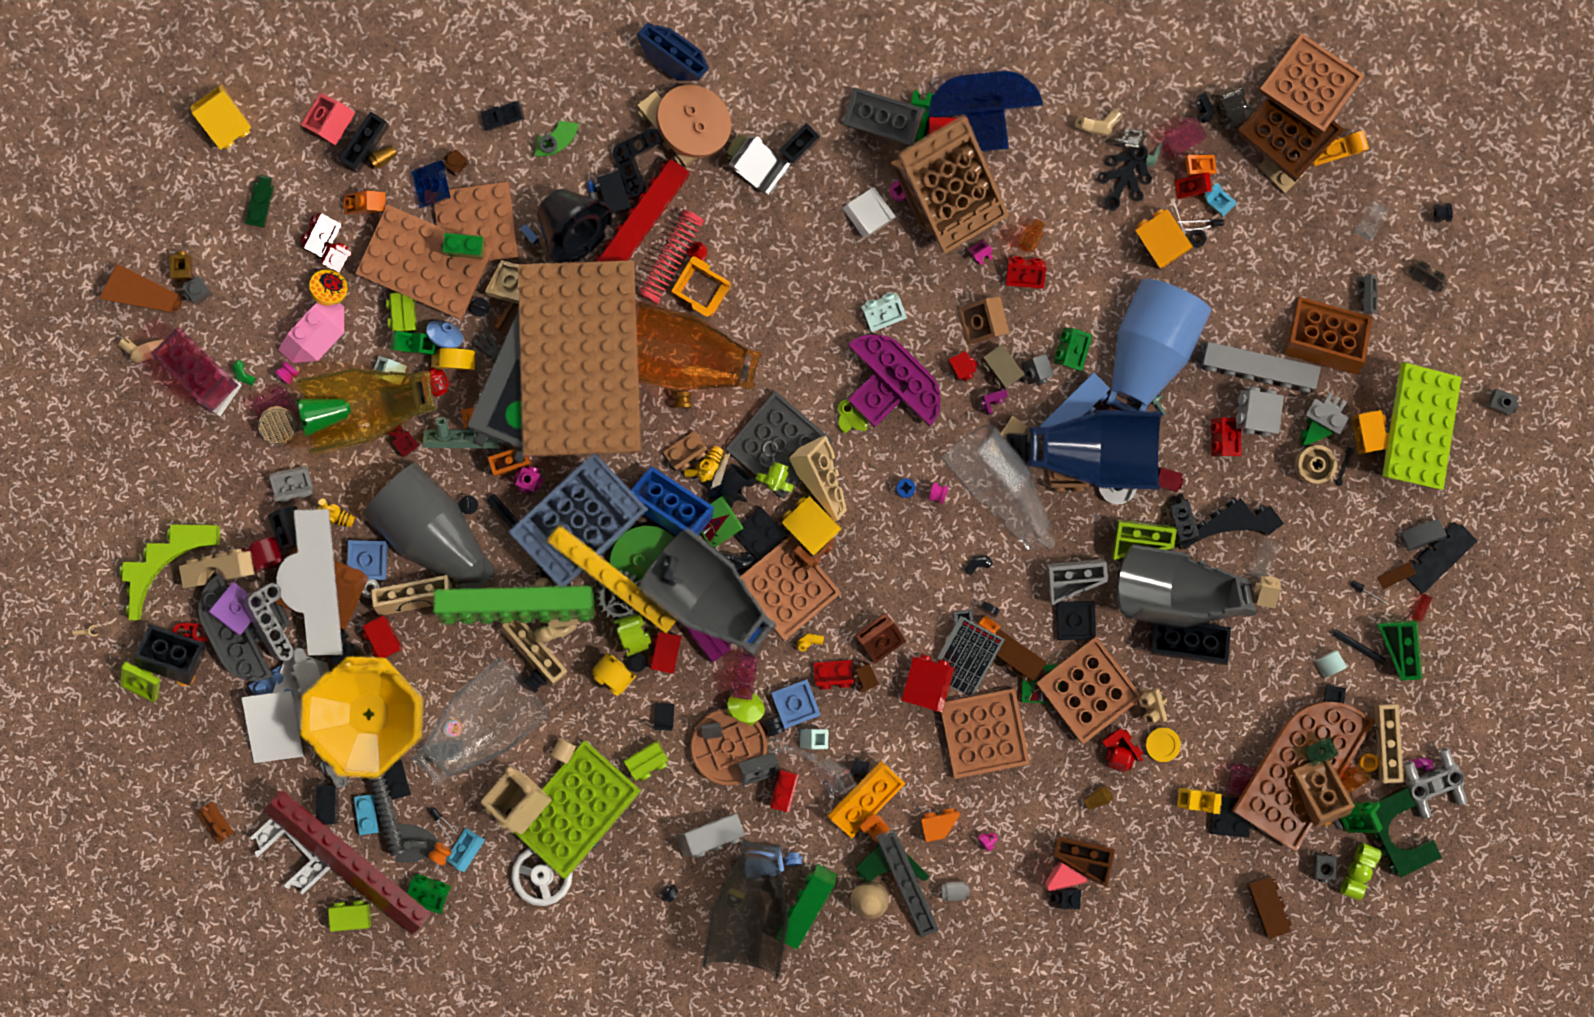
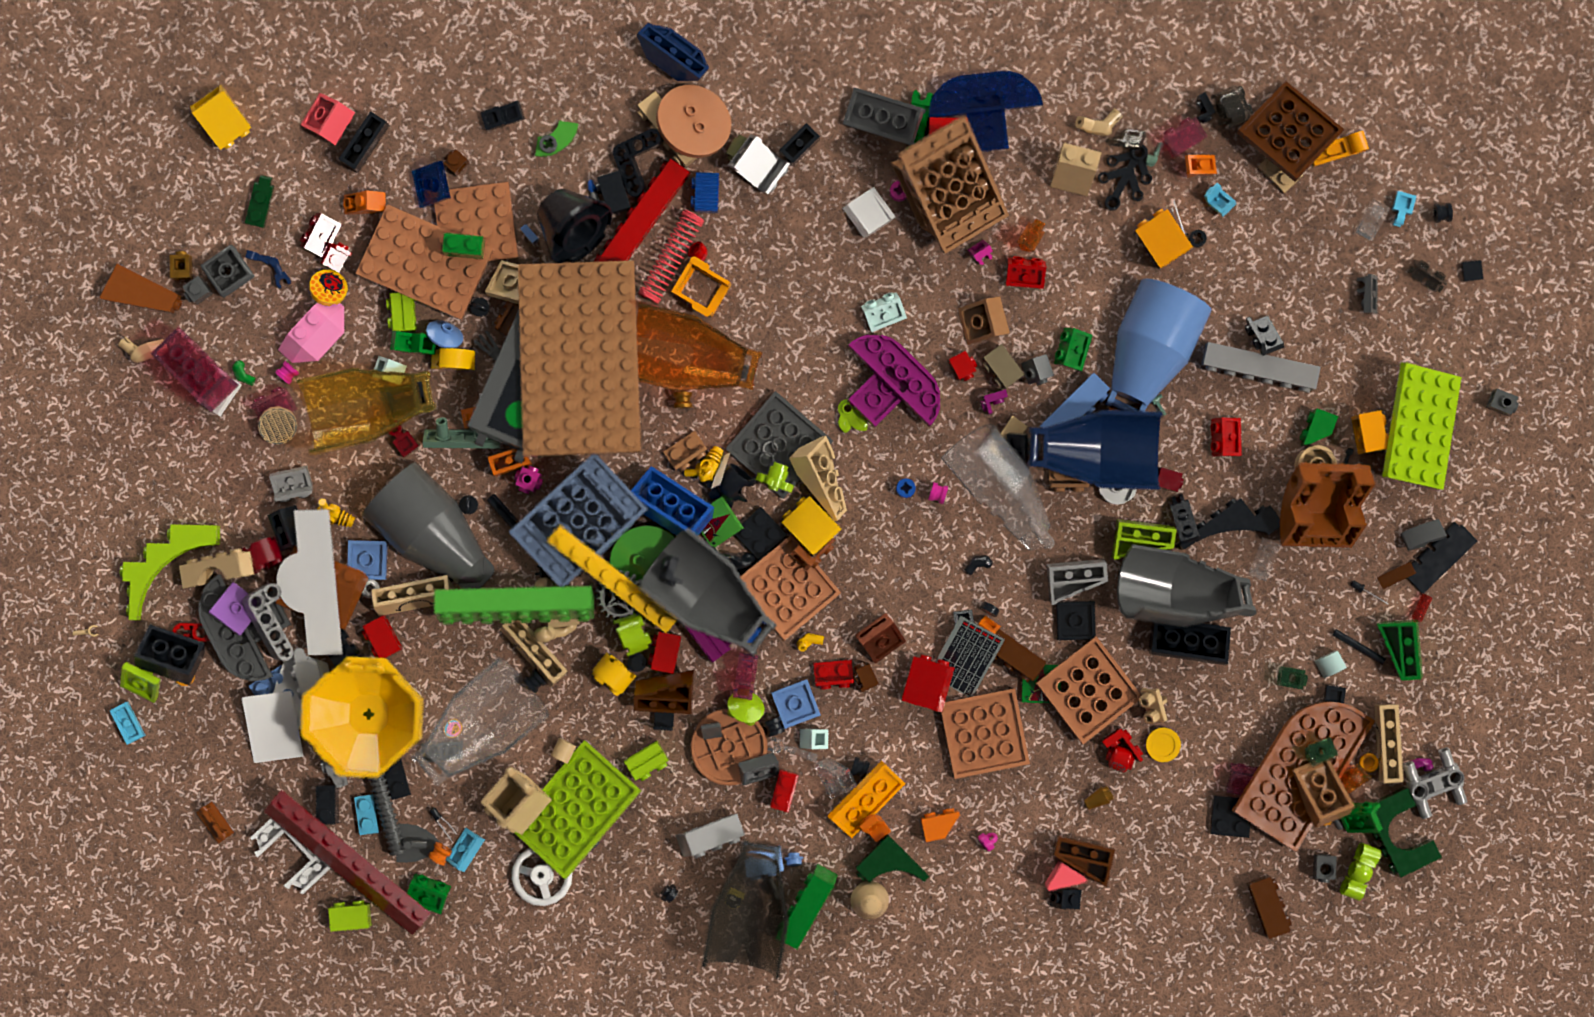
green cone [296,399,351,437] -> none
pearl gold cone [368,145,398,170] -> none
red head [421,367,450,397] -> none
dark grey tile [877,828,939,937] -> none
light grey brick [941,881,969,902] -> none
red slope [1174,172,1212,199] -> none
yellow brick [1177,788,1222,814] -> none
piece [1178,219,1225,230] -> none
light grey brick [1236,387,1284,437] -> none
tan brick [1254,576,1281,608] -> none
nougat plate [1259,33,1365,134] -> none
dark orange slope [1284,296,1372,375] -> none
light grey hinge [1305,392,1349,435] -> none
none -> medium azure plate [110,702,146,745]
none -> dark grey brick [200,245,255,298]
none -> dark blue piece [245,250,291,289]
none -> reddish brown wedge [634,670,694,714]
none -> blue brick [691,172,719,213]
none -> tan slope [1050,143,1101,196]
none -> bracket [1244,316,1284,356]
none -> clear green brick [1277,666,1308,690]
none -> dark orange slope [1280,462,1375,548]
none -> medium azure plate [1392,191,1417,227]
none -> black tile [1461,260,1484,282]

